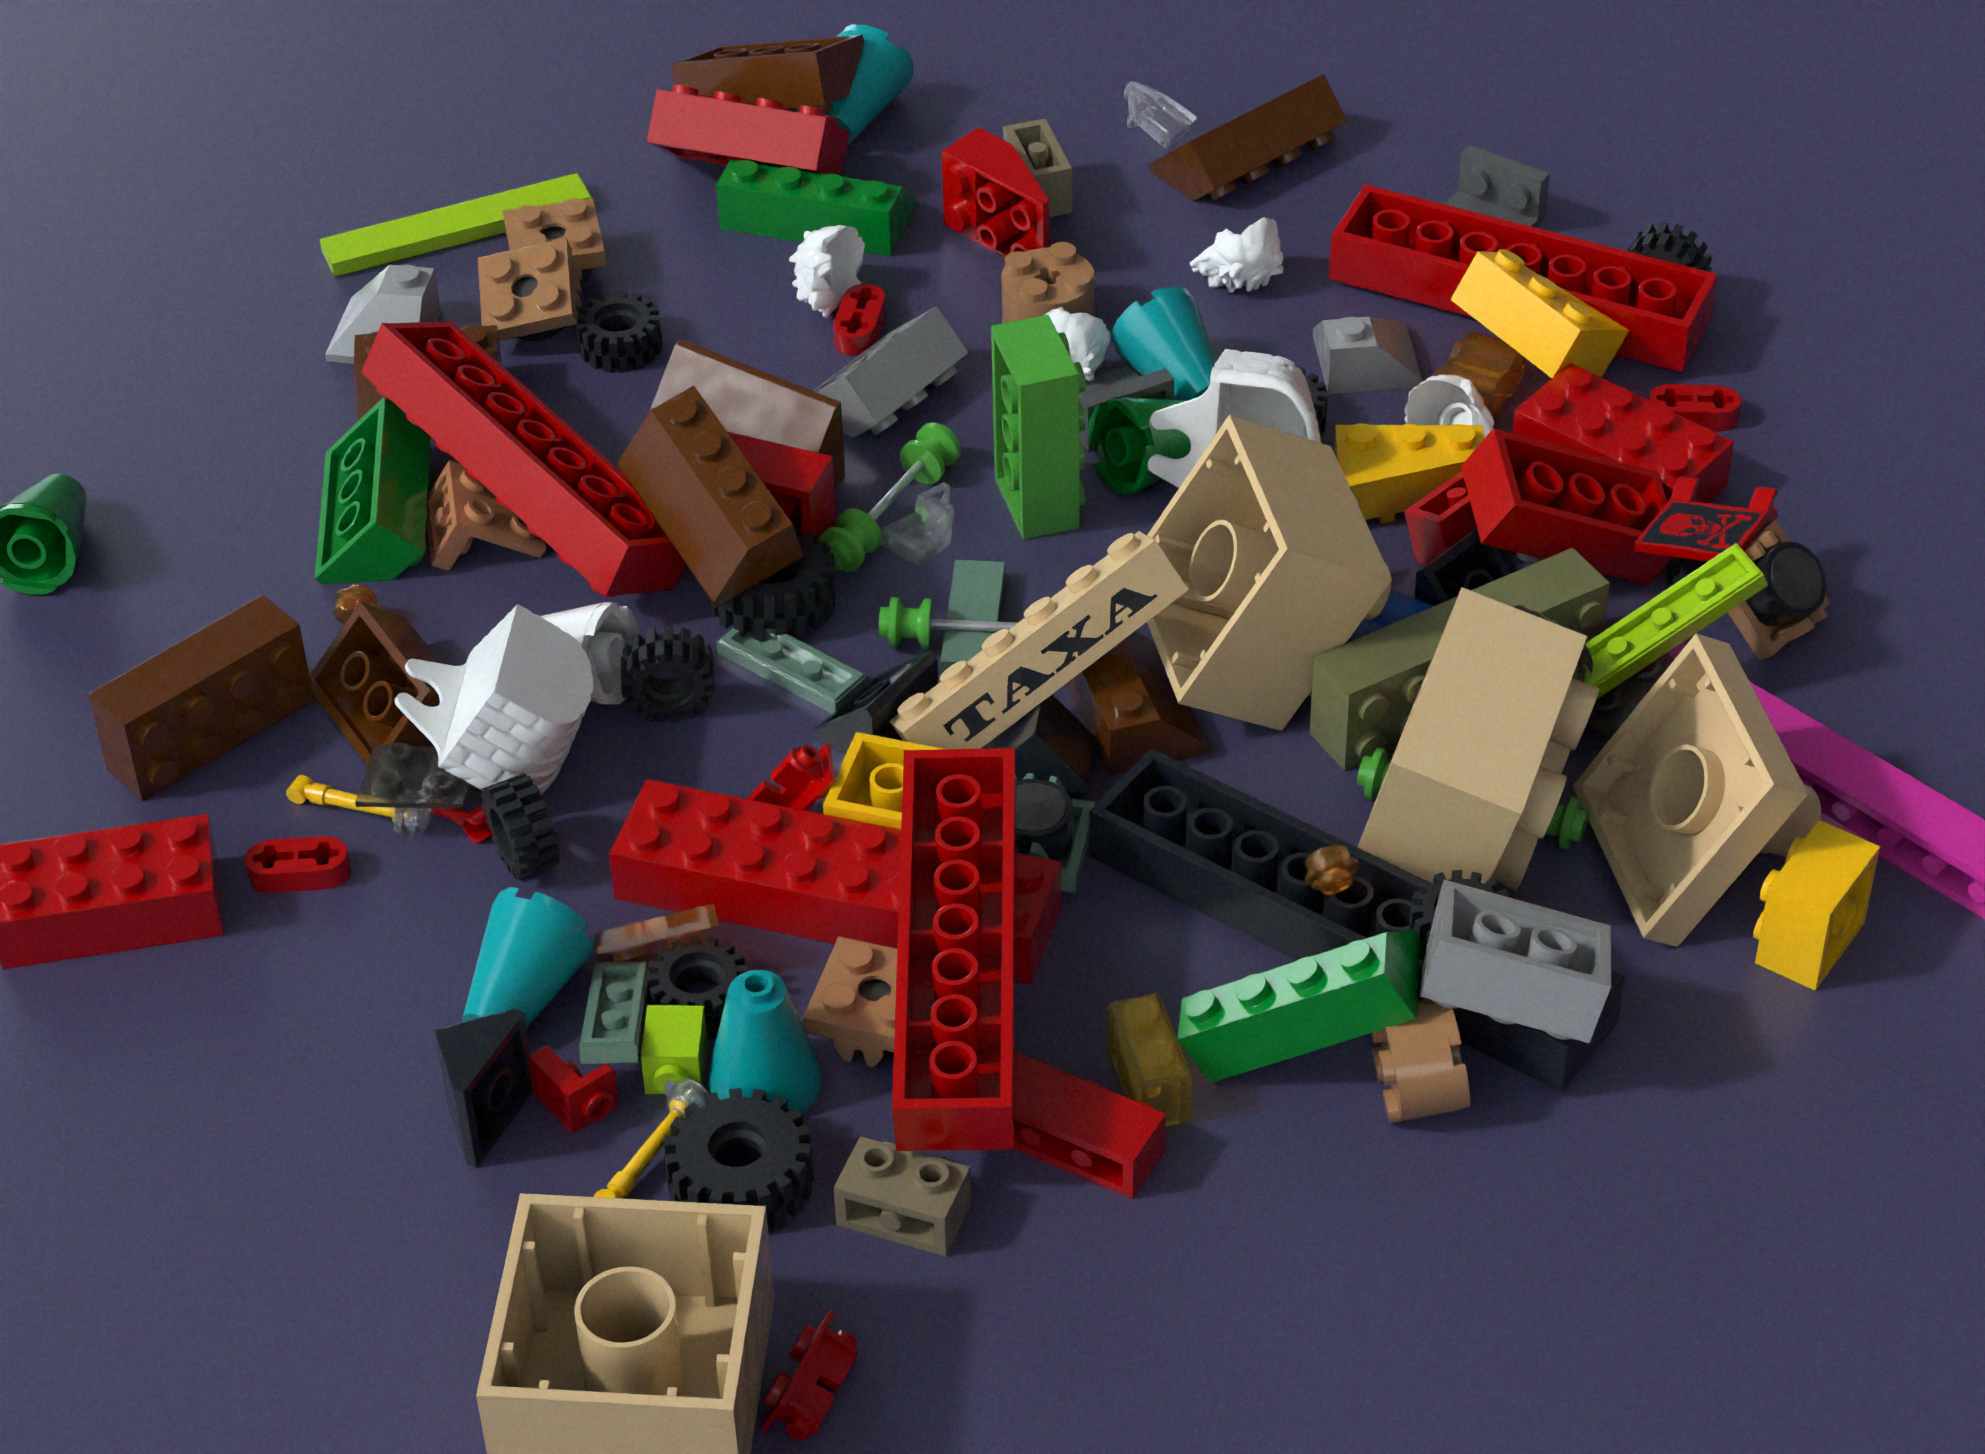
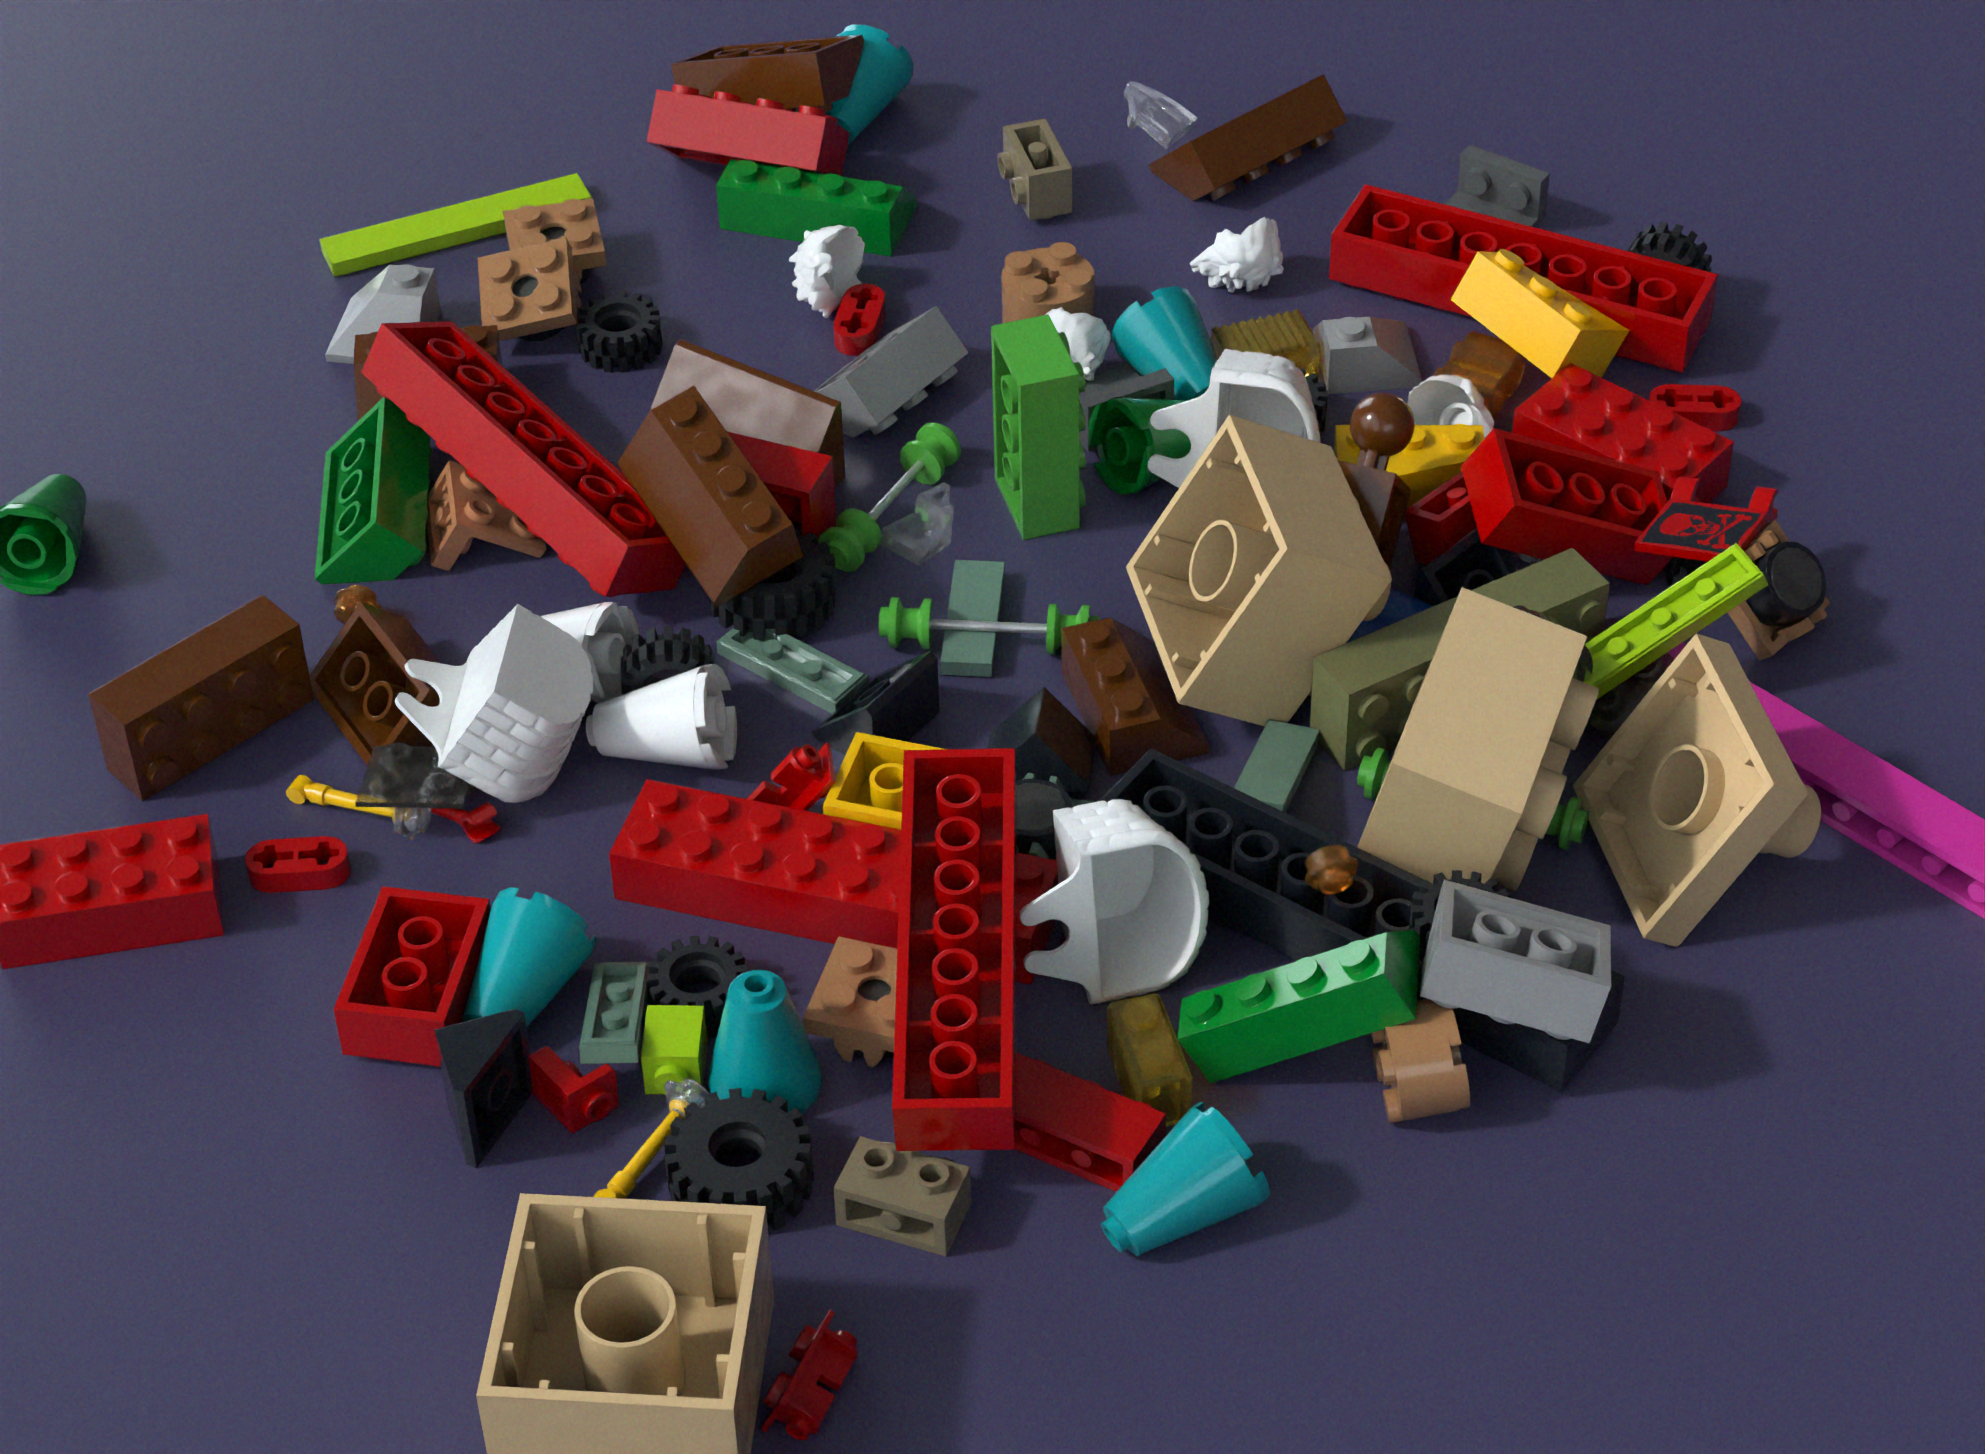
black tyre [481,773,560,879] -> none
clear orange wing [594,903,719,962] -> none
tan brick [889,531,1189,749] -> none
red slope [941,127,1050,258] -> none
yellow brick [1753,820,1880,991] -> none
none -> red brick [333,886,491,1066]
none -> white cone [586,664,737,770]
none -> white piece [1019,799,1209,1005]
none -> teal cone [1100,1101,1270,1256]
none -> clear yellow brick [1211,309,1320,377]
none -> sand green tile [1234,720,1320,813]
none -> reddish brown brick [1338,393,1415,570]

